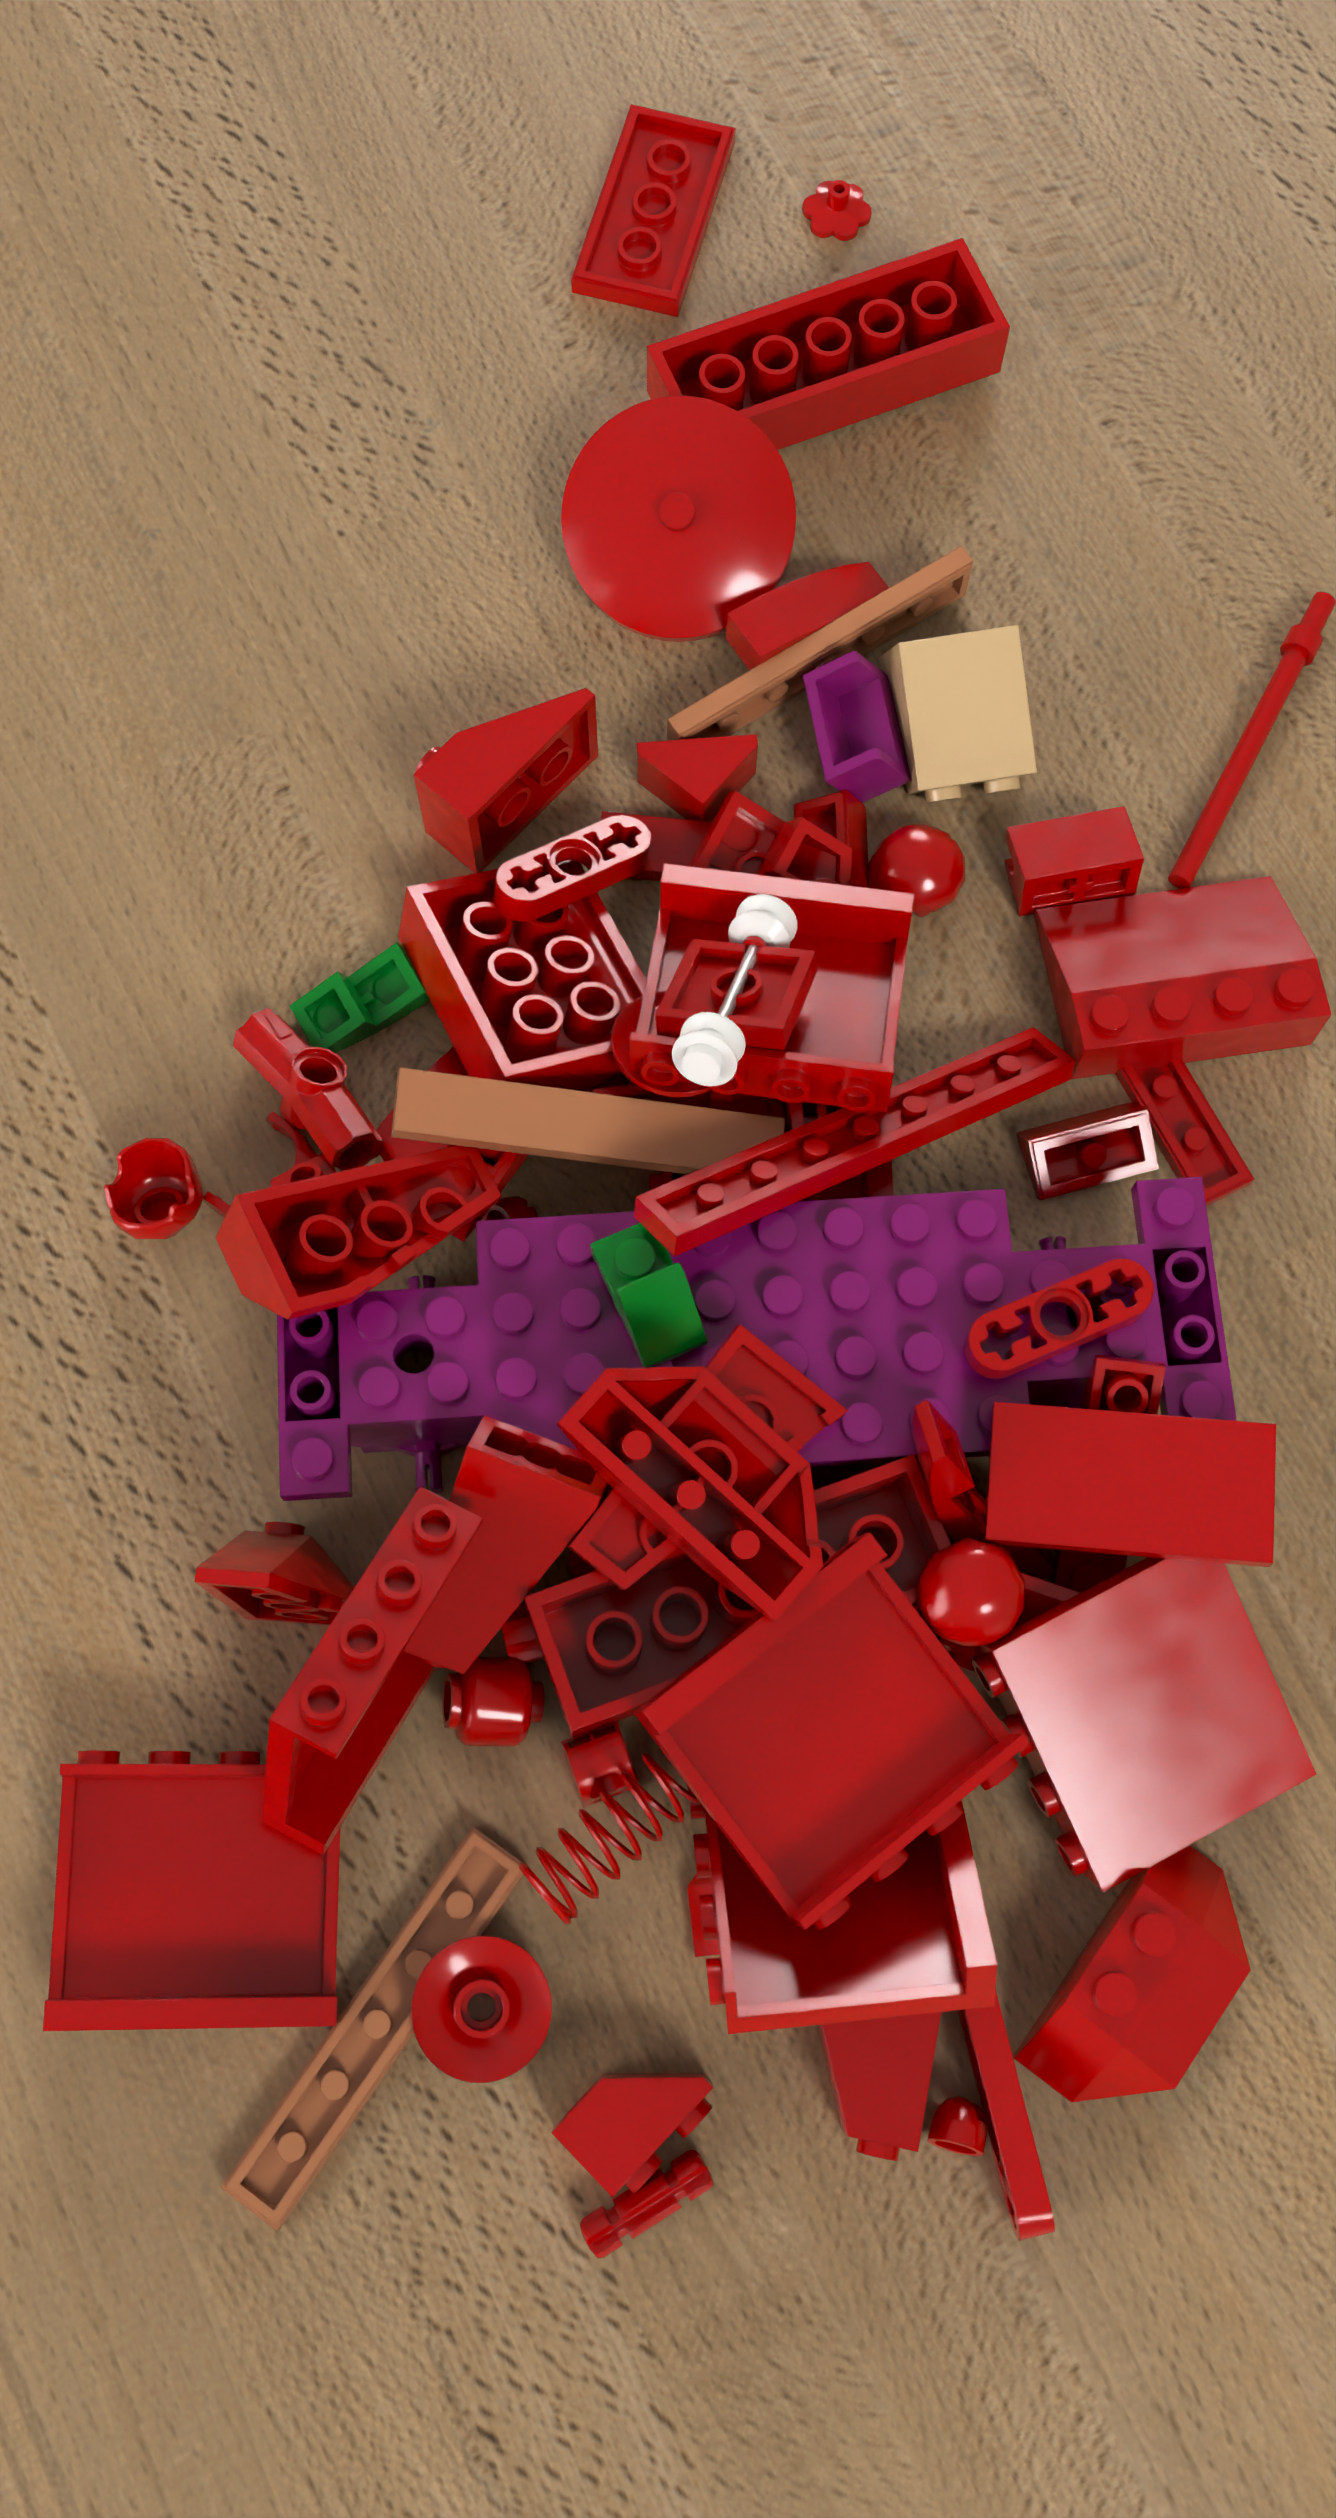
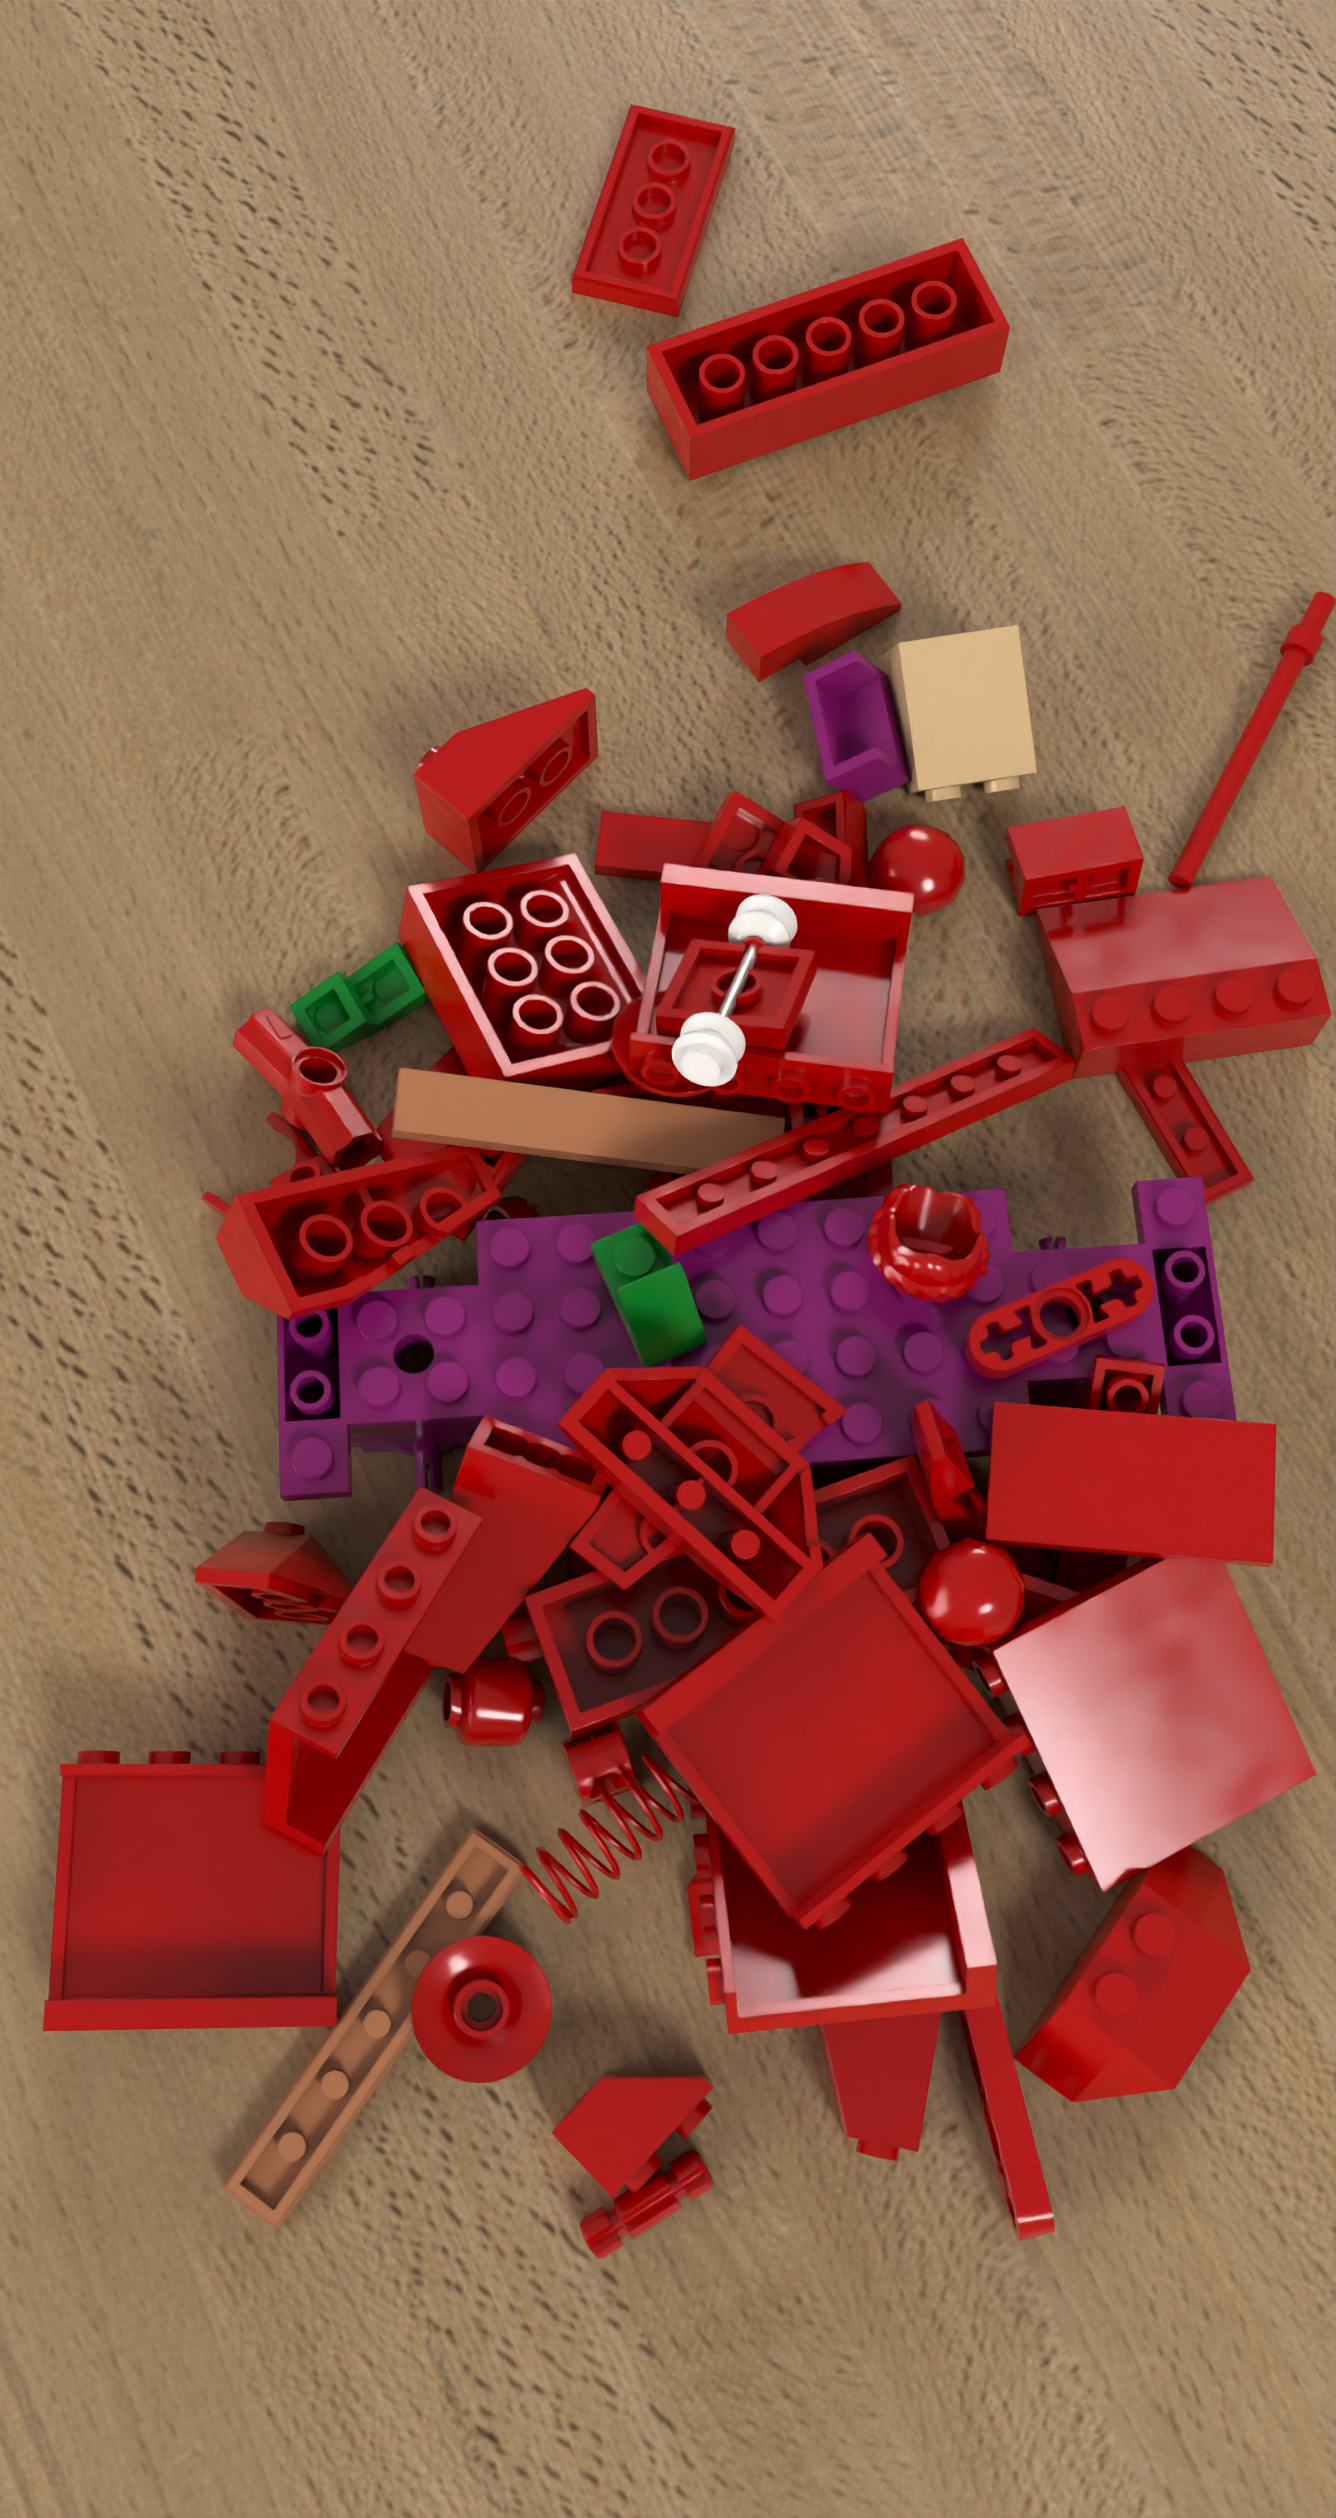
red hair [104,1138,203,1239] -> none
red beam [493,815,651,922] -> none
red dish [561,396,796,642] -> none
red slope [637,734,758,822] -> none
nougat tile [667,546,973,740] -> none
red plant [802,180,872,241] -> none
red hinge [927,2096,987,2156] -> none
red slope [1017,1102,1158,1200] -> none
none -> red hair [867,1183,990,1303]

